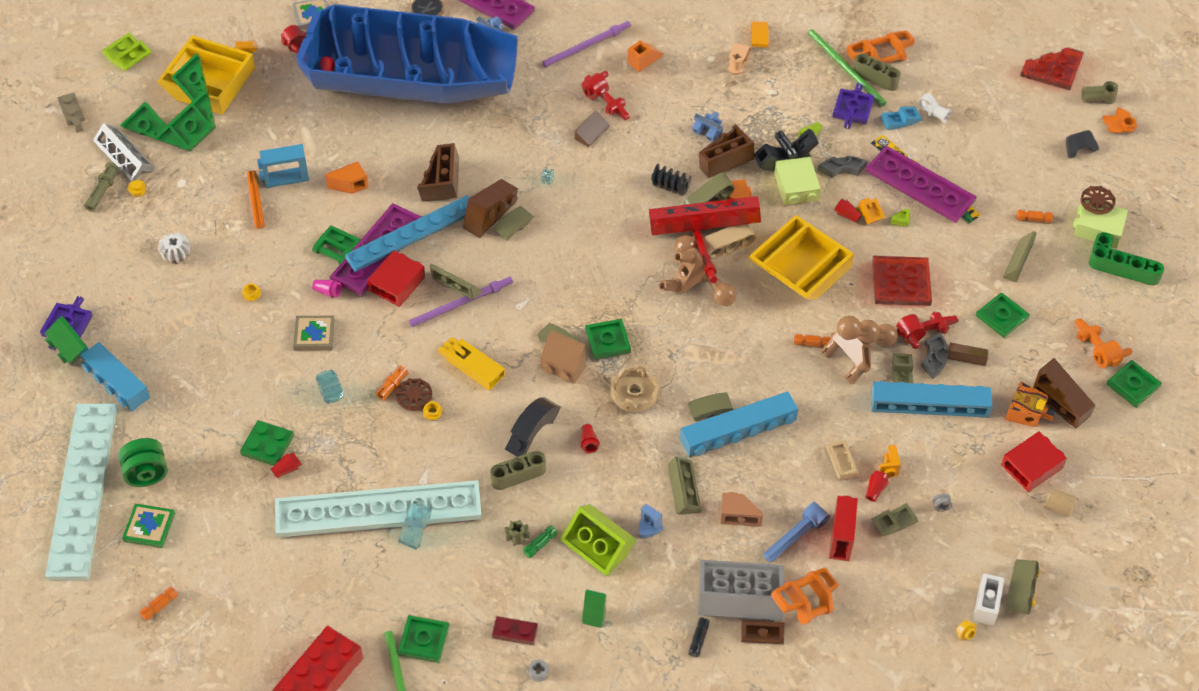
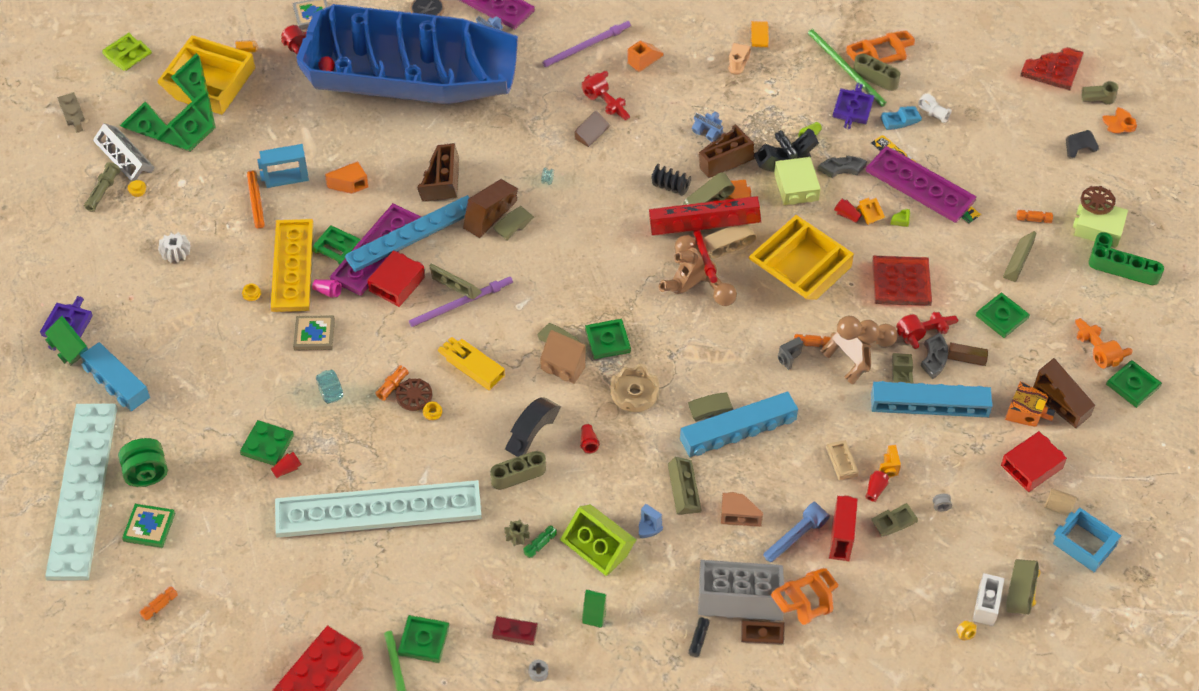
clear light blue slope [398,501,432,550] -> none
none -> yellow plate [271,219,314,312]
none -> dark grey bracket [778,337,803,370]
none -> dark azure window [1053,508,1121,573]

